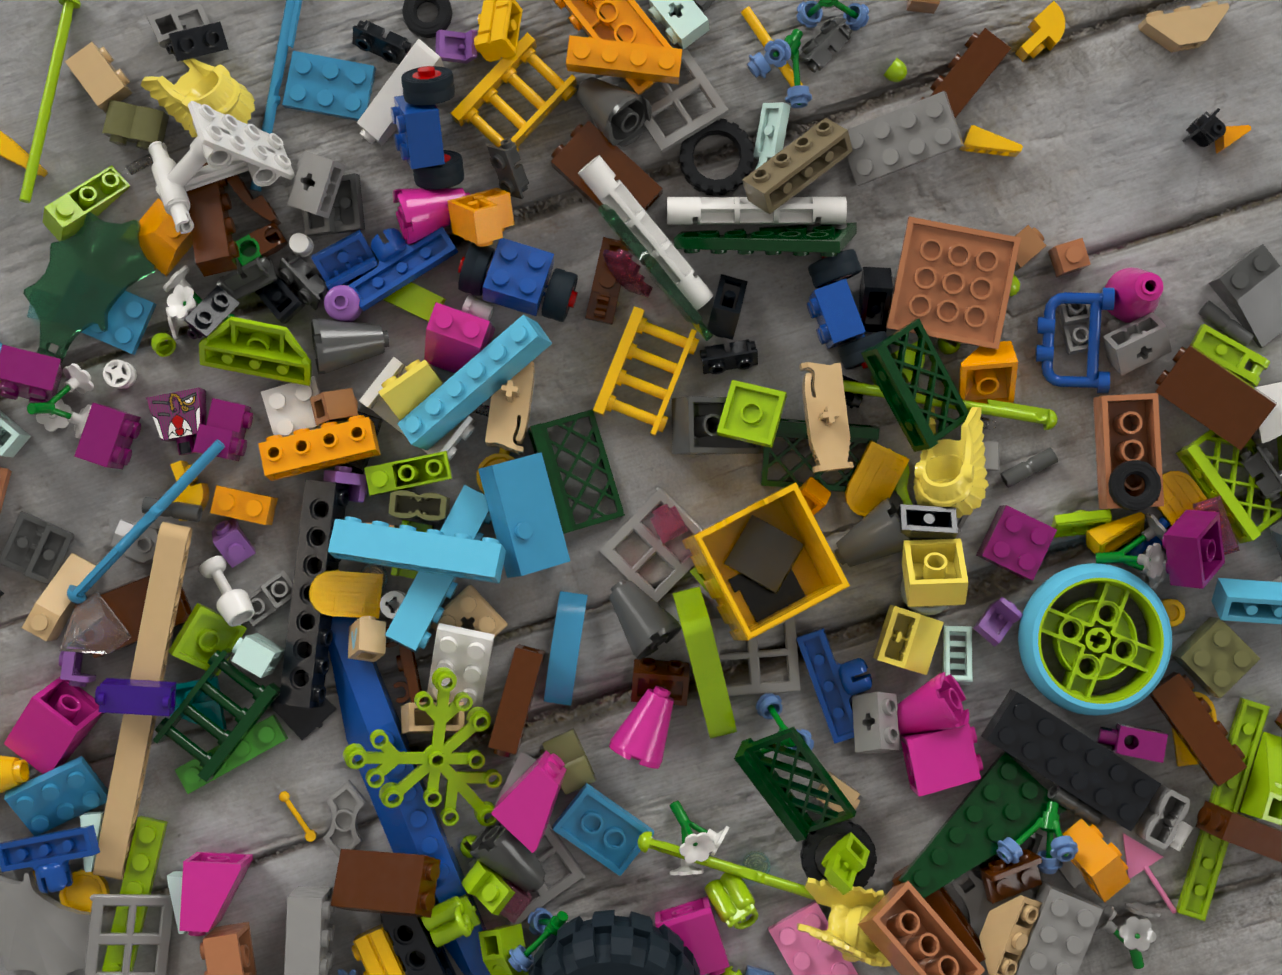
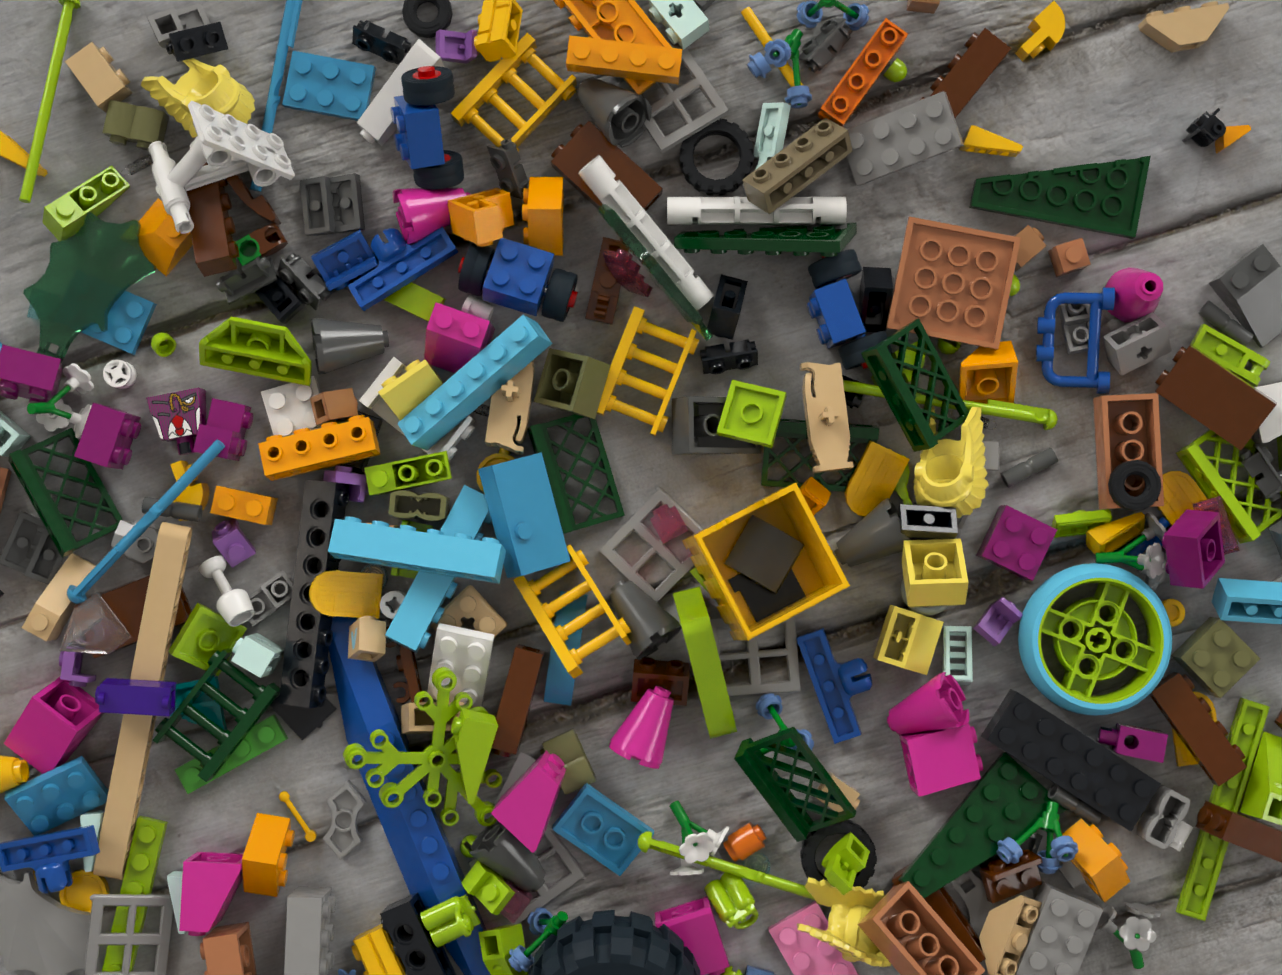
white plant [163,265,234,340] -> none
black hinge [184,285,240,340] -> none
light grey brick [287,151,346,219] -> none
white piece [289,233,314,257] -> none
medium lavender head [324,285,362,322] -> none
reddish brown brick [330,849,441,918] -> none
light grey brick [852,692,900,754] -> none
bright pink piece [1123,833,1177,914] -> none
none -> dark green fence [8,428,123,558]
none -> light orange brick [242,813,295,897]
none -> lime slope [451,708,498,805]
none -> yellow fence [513,544,632,679]
none -> light orange brick [522,177,564,256]
none -> olive brick [534,348,611,419]
none -> orange brick [723,822,767,862]
none -> orange brick [817,18,908,127]
none -> dark green wing [969,156,1151,239]

